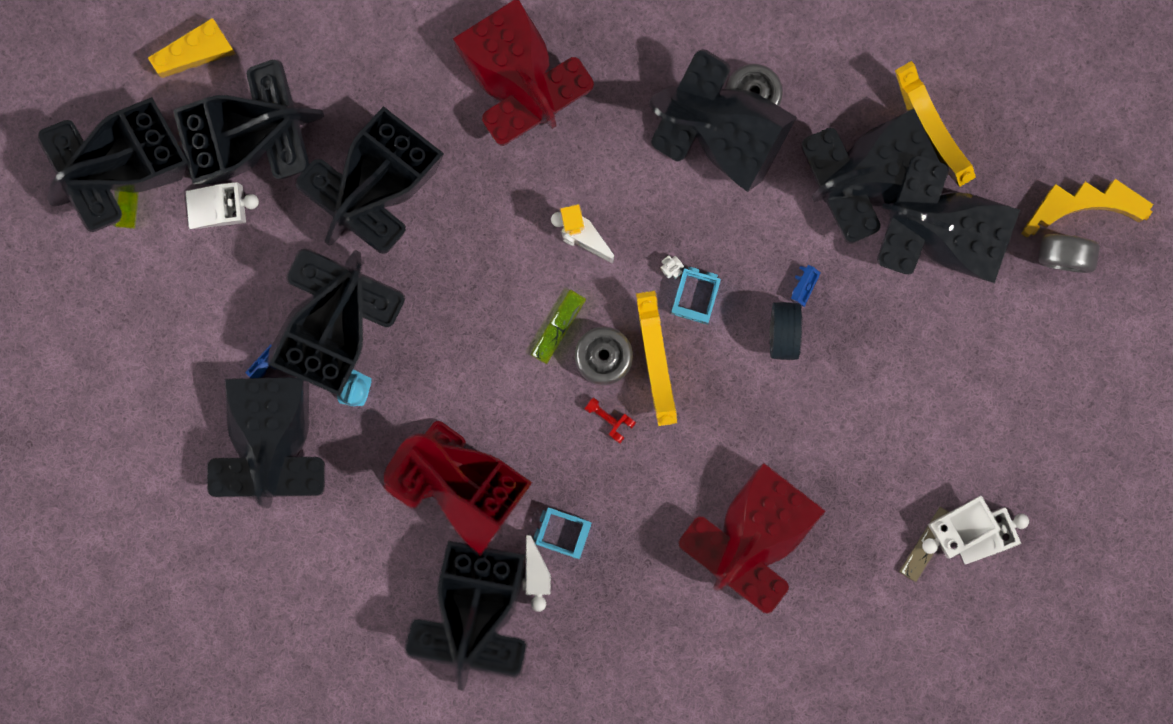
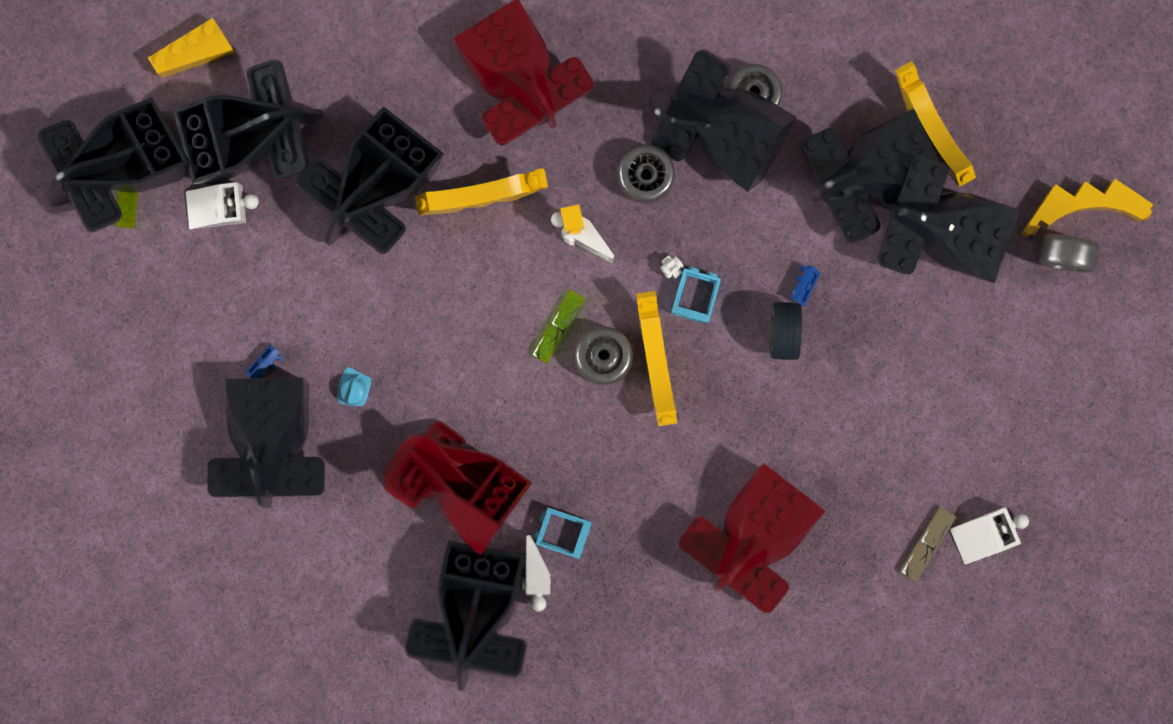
black brick [268,248,405,396] -> none
red bar [584,397,636,444] -> none
white slope [922,496,1001,559] -> none
none -> yellow arch [415,168,548,215]
none -> flat silver wheel [618,145,675,204]

